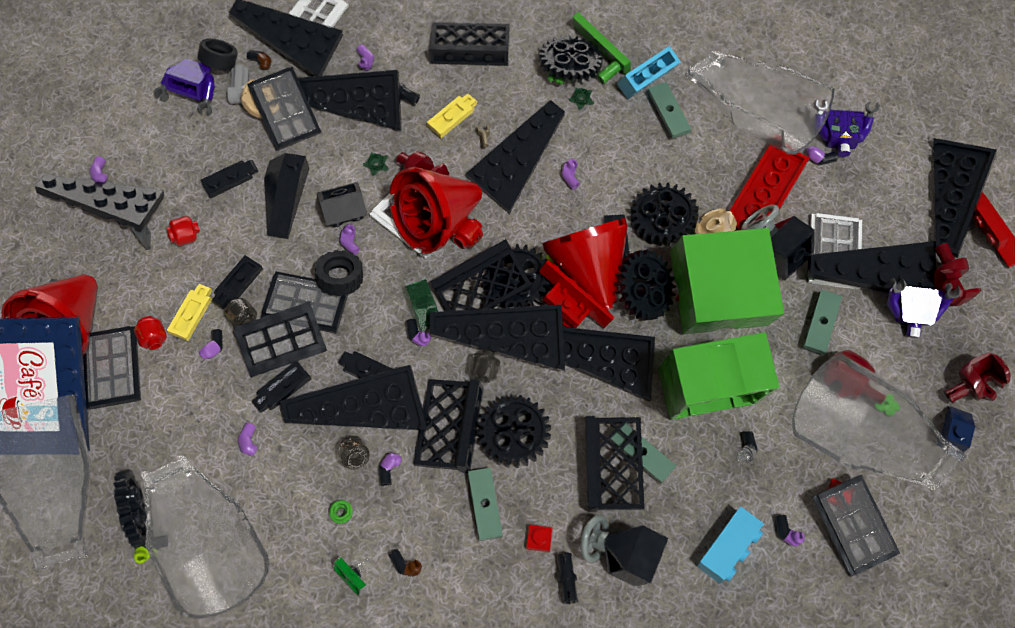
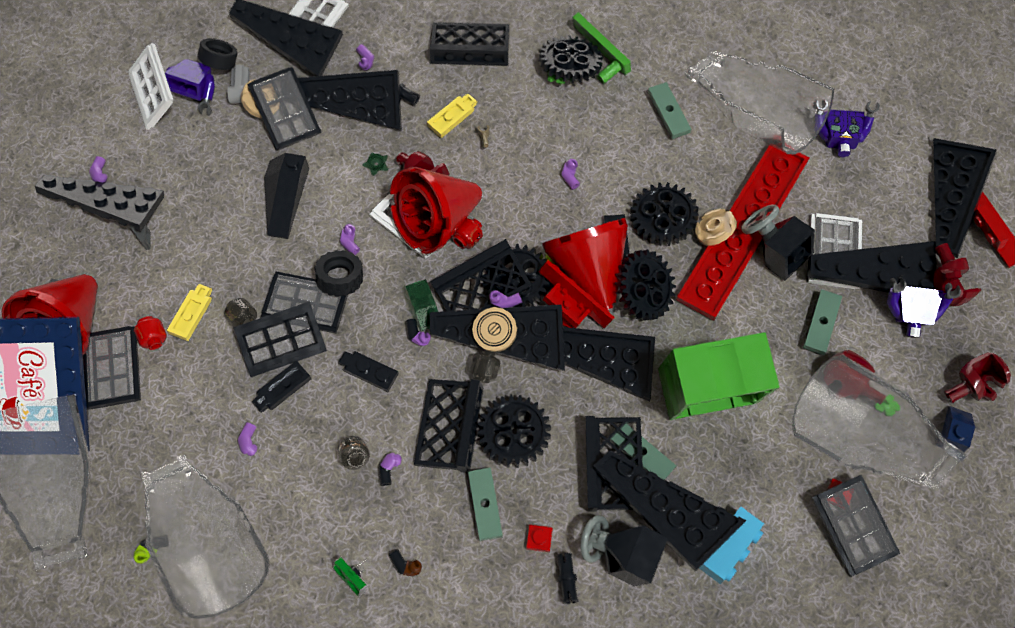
black gear [113,470,149,548] -> none
red head [166,216,200,246] -> none
arm [199,329,223,359] -> none
black hinge [200,160,258,199] -> none
black hinge [212,255,263,309] -> none
reddish brown arm [247,50,272,69] -> none
black wing [280,365,428,431] -> none
black slope [318,182,367,227] -> none
bright green plate [329,500,353,524] -> none
black wing [466,100,565,215] -> none
clear green plate [569,88,594,110] -> none
medium azure brick [617,46,681,99] -> none
bright green tile [670,228,784,335] -> none
clear arm [736,431,758,464] -> none
arm [775,515,805,546] -> none
arm [806,146,838,165] -> none
none -> white piece [128,43,173,129]
none -> tan tile [472,307,517,352]
none -> medium lavender arm [489,291,523,308]
none -> black wing [593,450,747,572]

